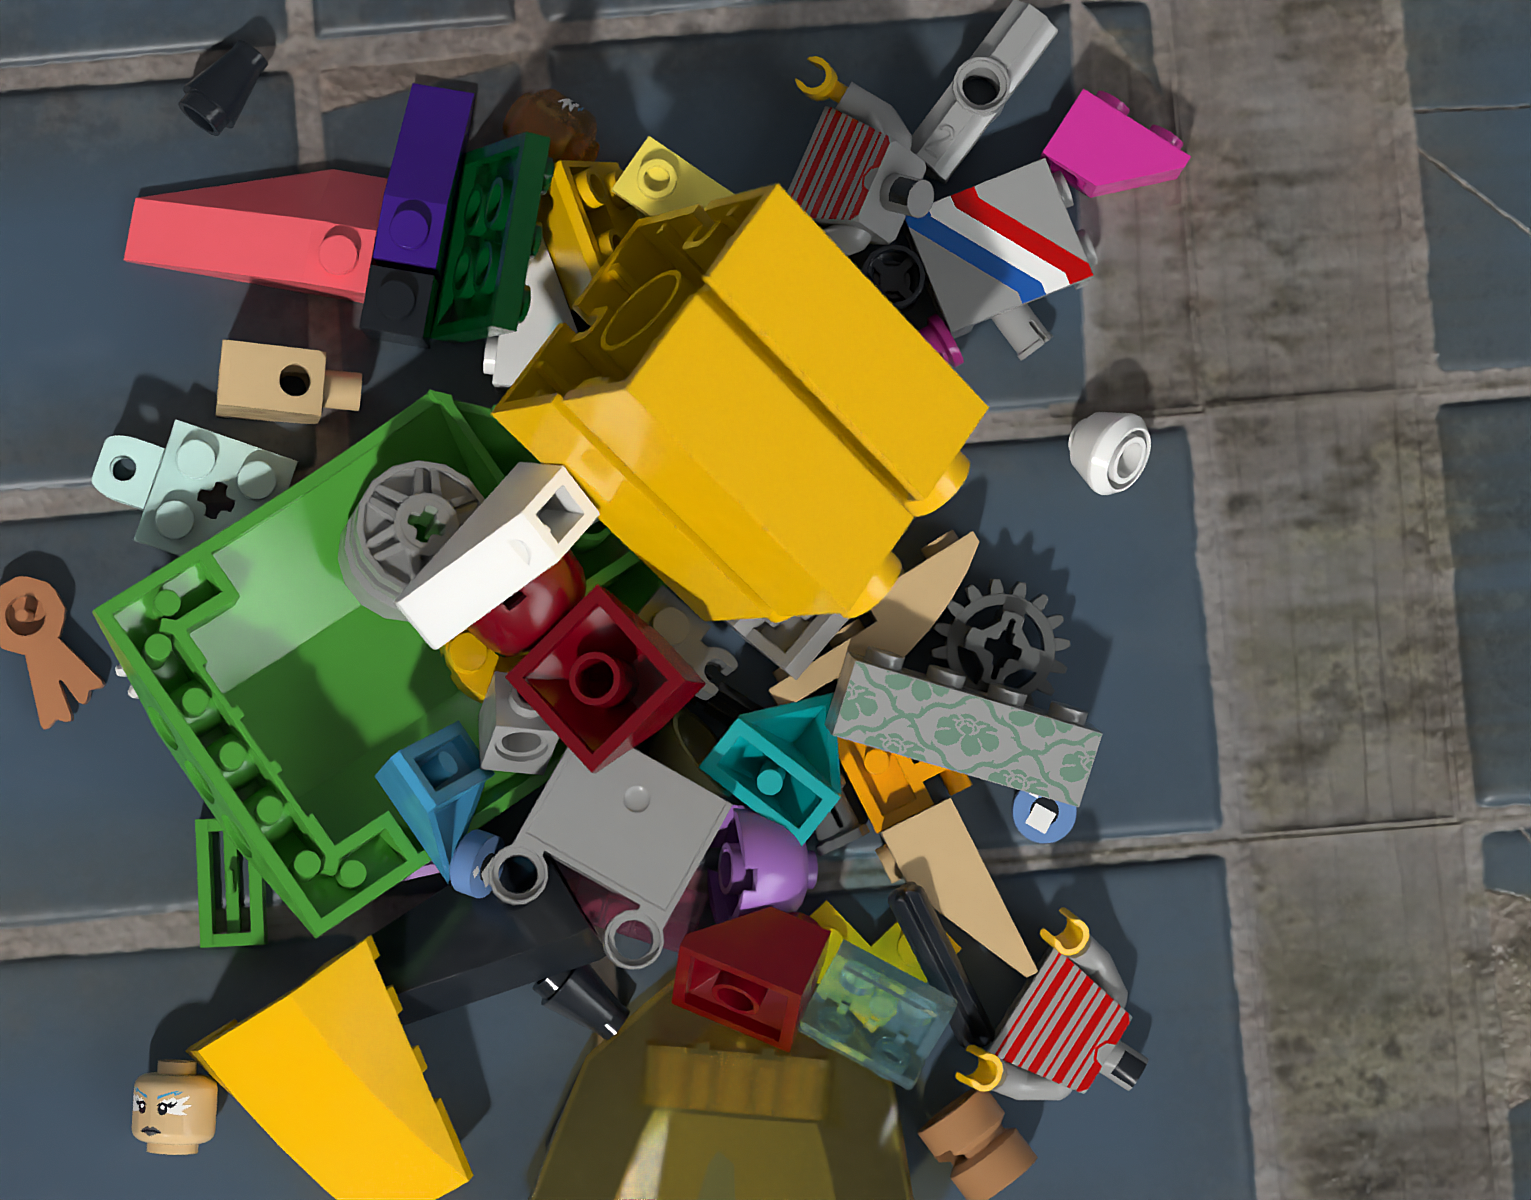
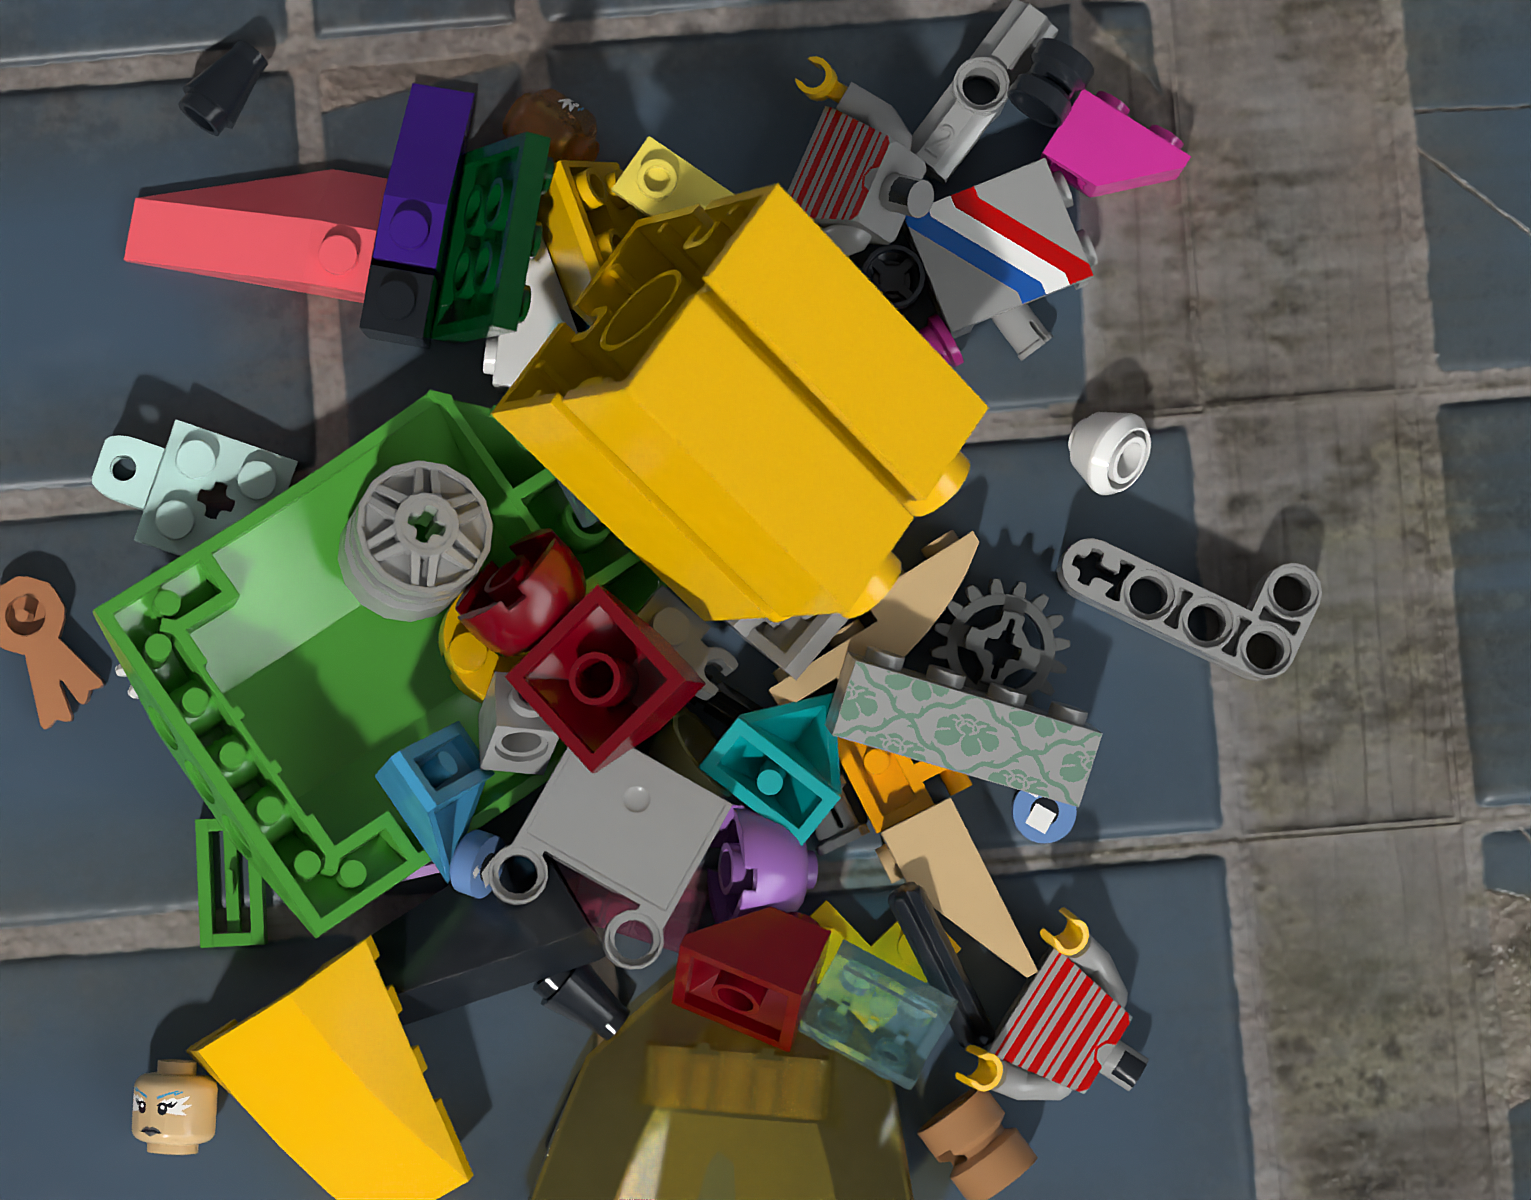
tan torso [215,339,362,424] -> none
white slope [393,462,600,650] -> none
none -> black wheel [1007,38,1094,128]
none -> light grey beam [1056,538,1322,681]

